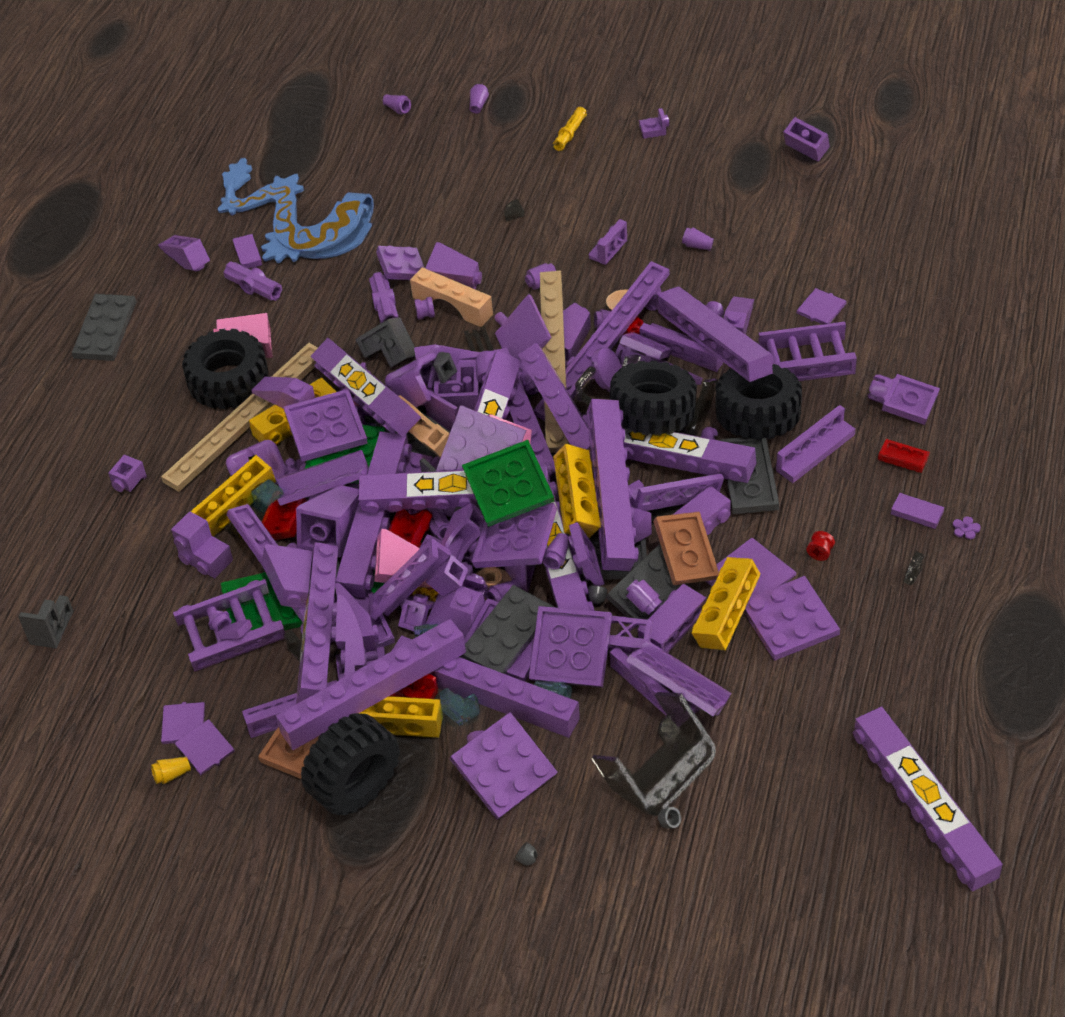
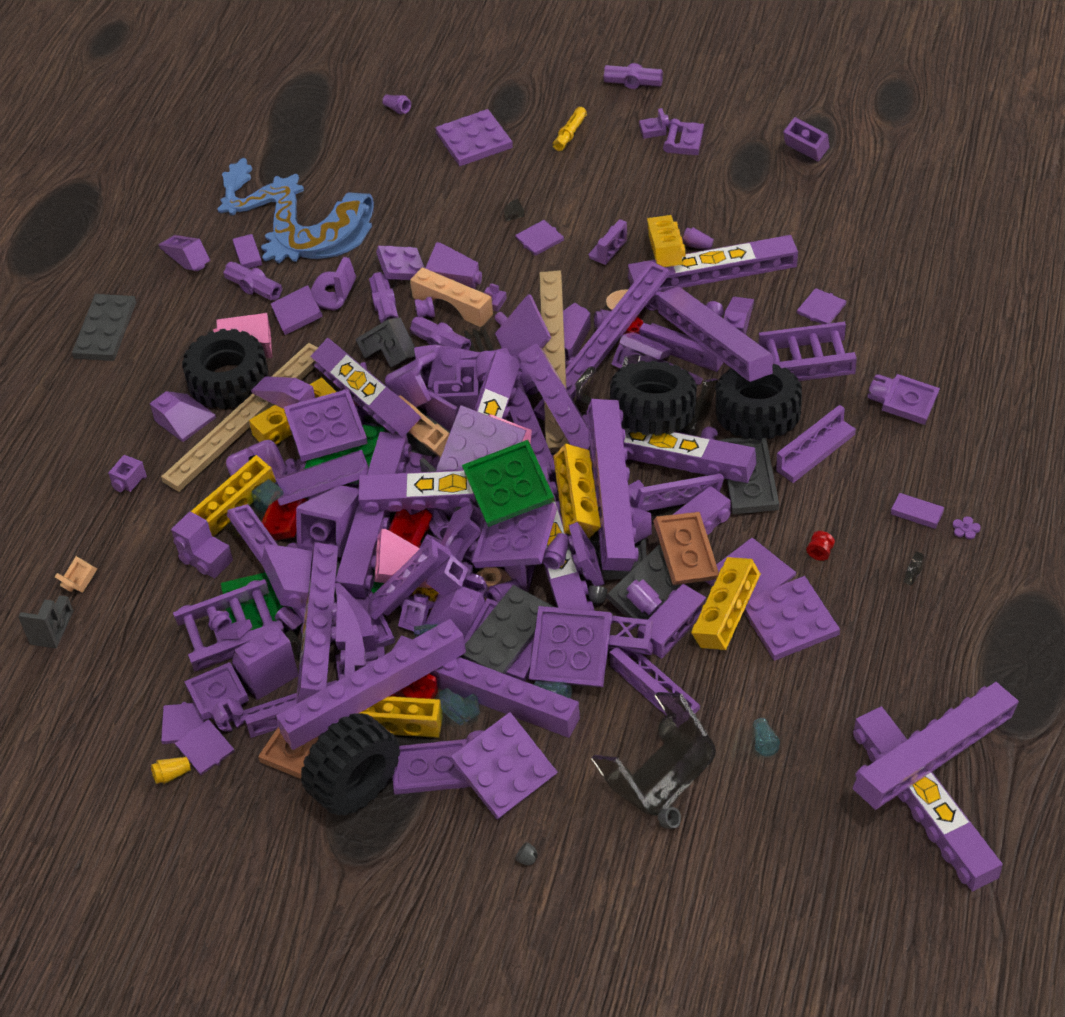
dark grey slope [433,352,457,384] -> none
medium lavender cone [469,84,489,113] -> none
medium lavender brick [525,263,556,290] -> none
medium lavender tile [591,347,622,392] -> none
medium lavender fence [626,640,732,716] -> none
red plate [878,439,930,473] -> none
none -> light nougat bracket [55,556,97,593]
none -> medium lavender slope [150,391,216,442]
none -> medium lavender plate [185,662,249,731]
none -> medium lavender slope [232,625,299,700]
none -> medium lavender tile [271,285,323,335]
none -> medium lavender slope [275,606,303,633]
none -> medium lavender piece [311,257,356,311]
none -> medium lavender tile [393,739,471,795]
none -> medium lavender piece [410,317,471,350]
none -> medium lavender plate [435,109,513,166]
none -> medium lavender tile [484,284,507,312]
none -> medium lavender piece [515,220,564,256]
none -> medium lavender piece [604,63,663,89]
none -> medium lavender brick [628,235,798,292]
none -> yellow brick [647,215,686,267]
none -> medium lavender plate [663,119,704,155]
none -> clear light blue cone [753,718,780,756]
none -> medium lavender brick [852,682,1019,810]

